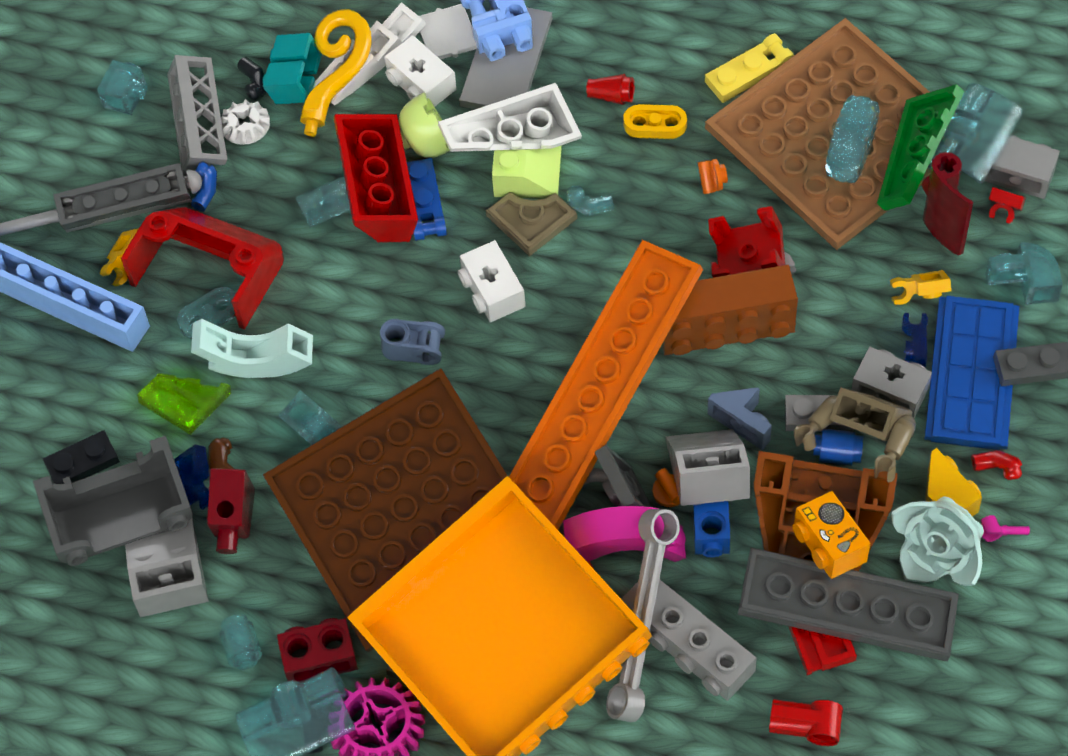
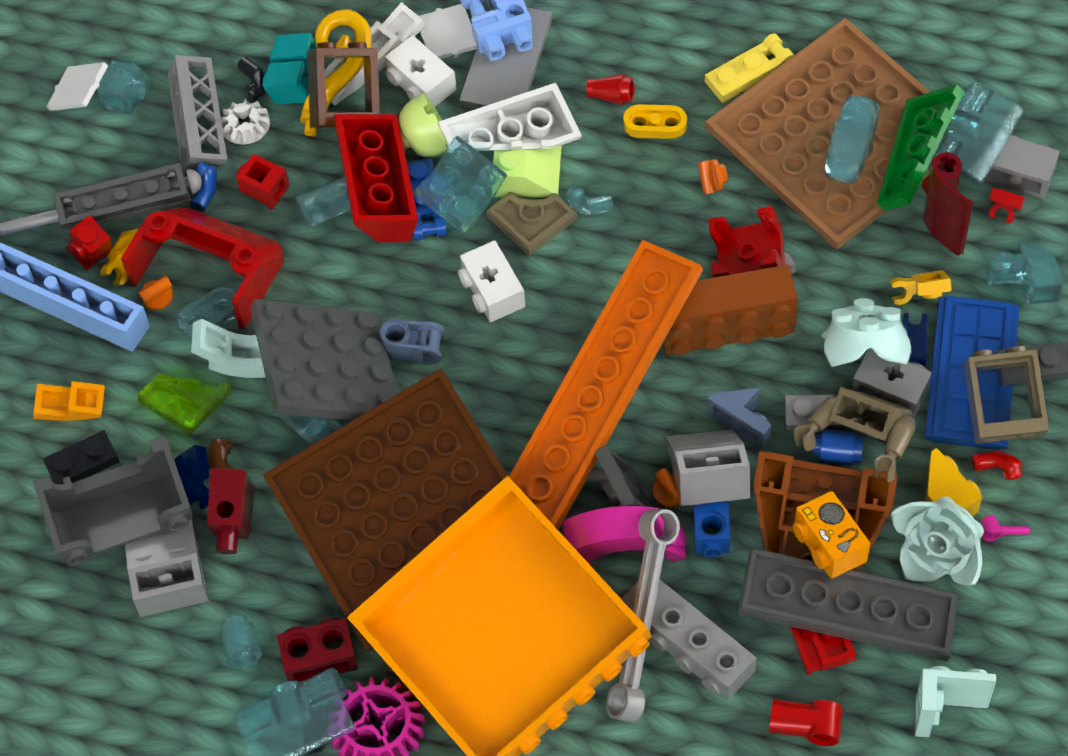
none -> light orange slope [33,381,105,421]
none -> white piece [46,62,108,111]
none -> red brick [66,215,112,271]
none -> orange plate [138,275,173,310]
none -> red brick [236,154,290,210]
none -> dark grey plate [250,299,398,421]
none -> reddish brown window [307,42,380,128]
none -> clear light blue bracket [413,136,507,234]
none -> light aqua brick [821,298,911,367]
none -> light aqua bracket [915,666,996,738]
none -> dark tan window [963,346,1049,444]

